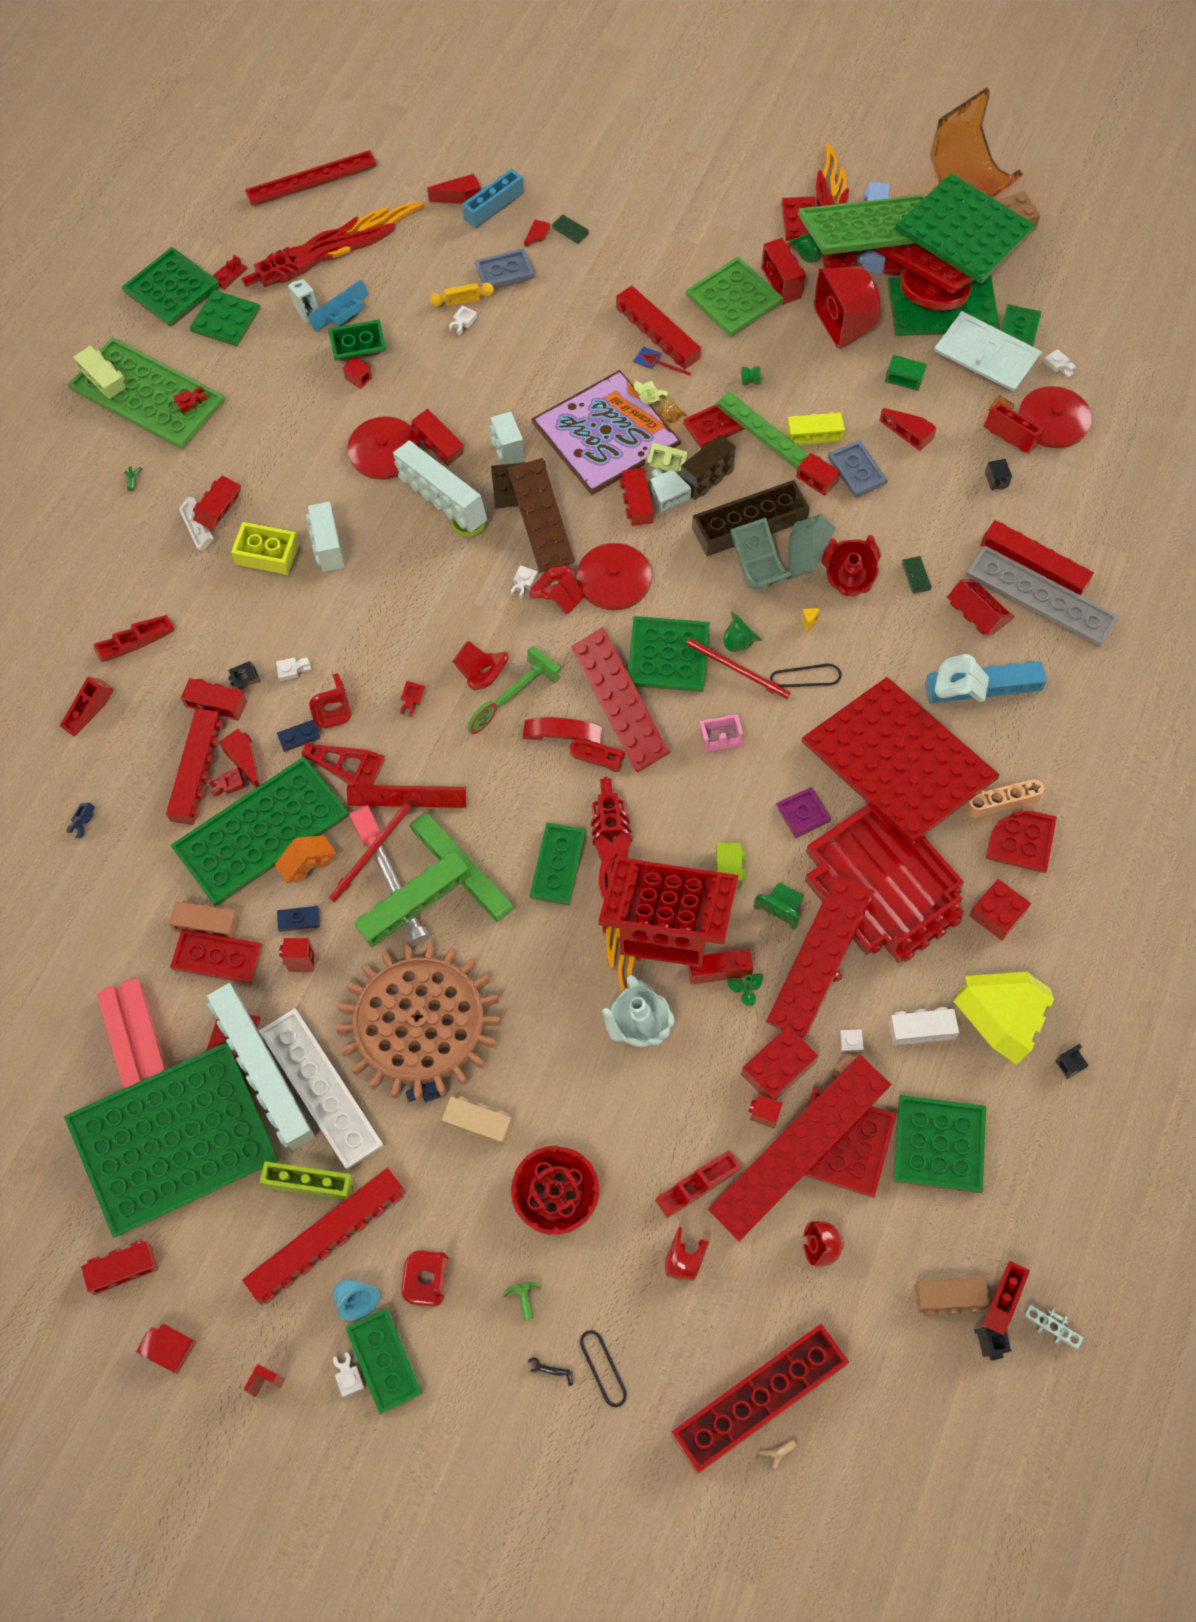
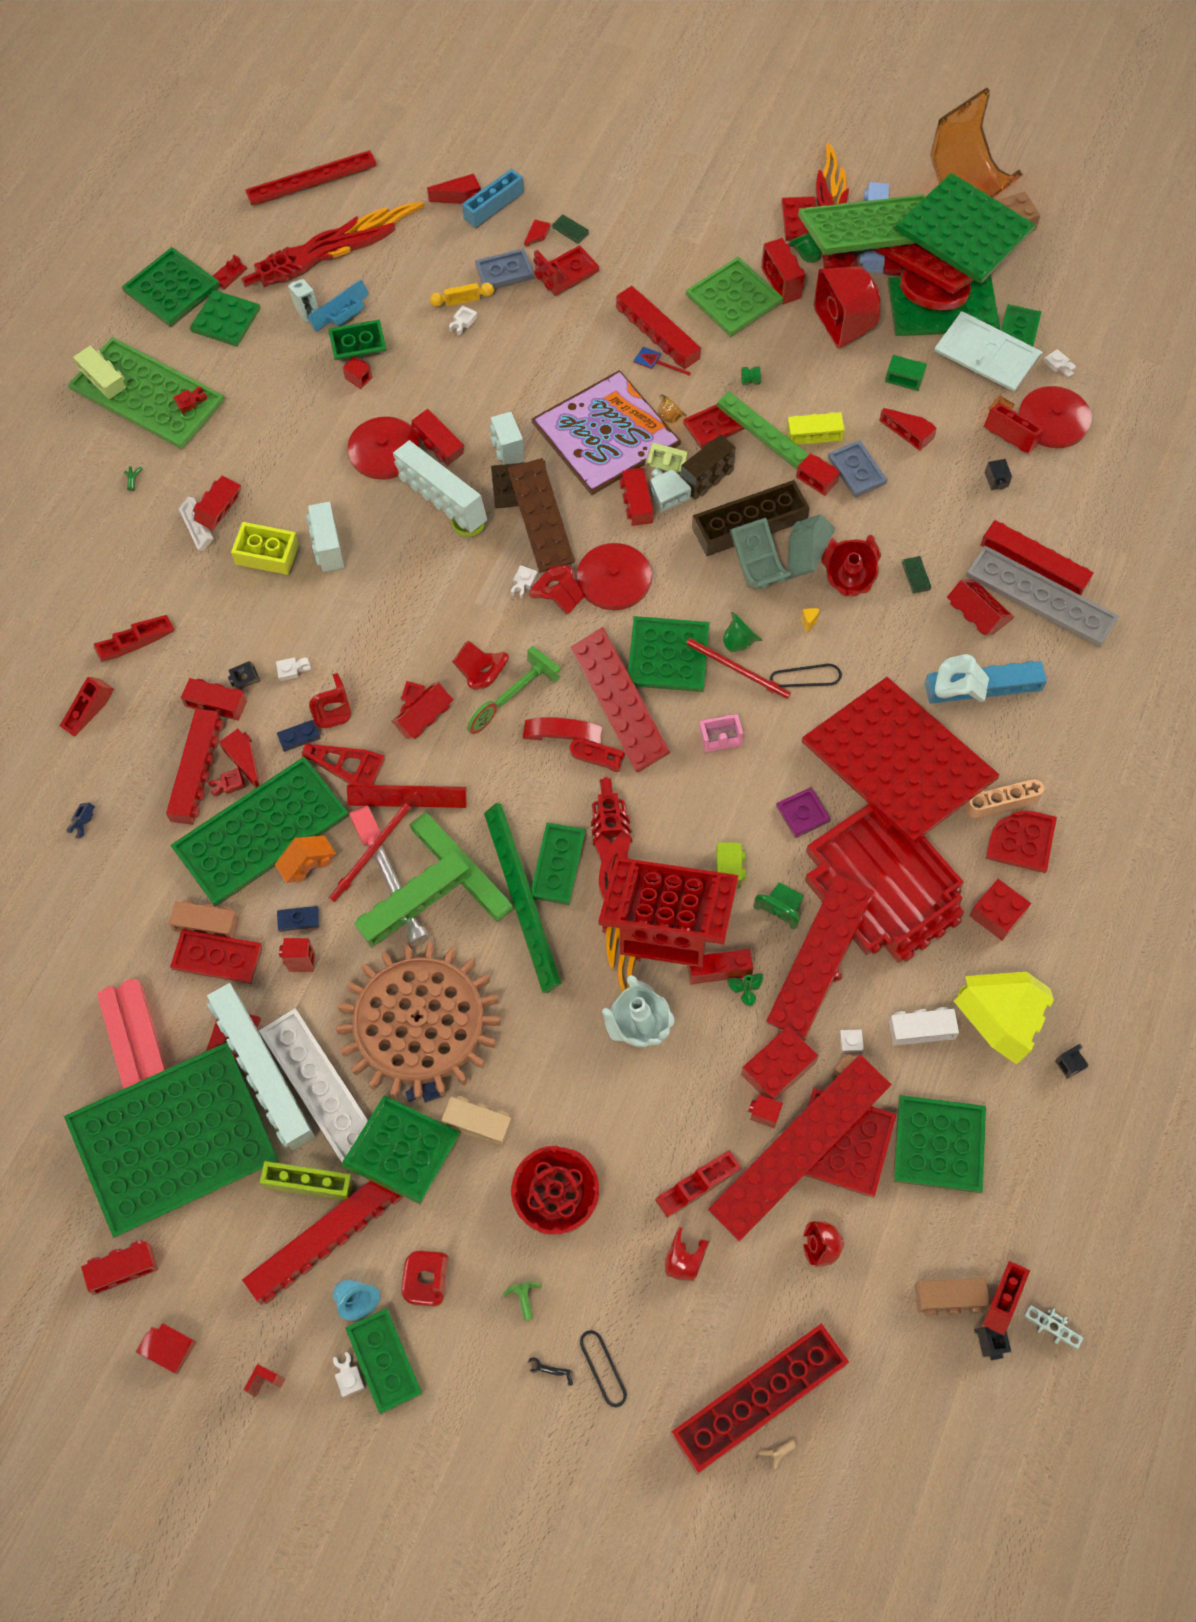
yellowish green plate [634,381,668,404] -> none
none -> green plate [342,1095,461,1205]
none -> red brick [391,682,453,739]
none -> green plate [484,803,562,993]
none -> red bracket [533,245,599,296]

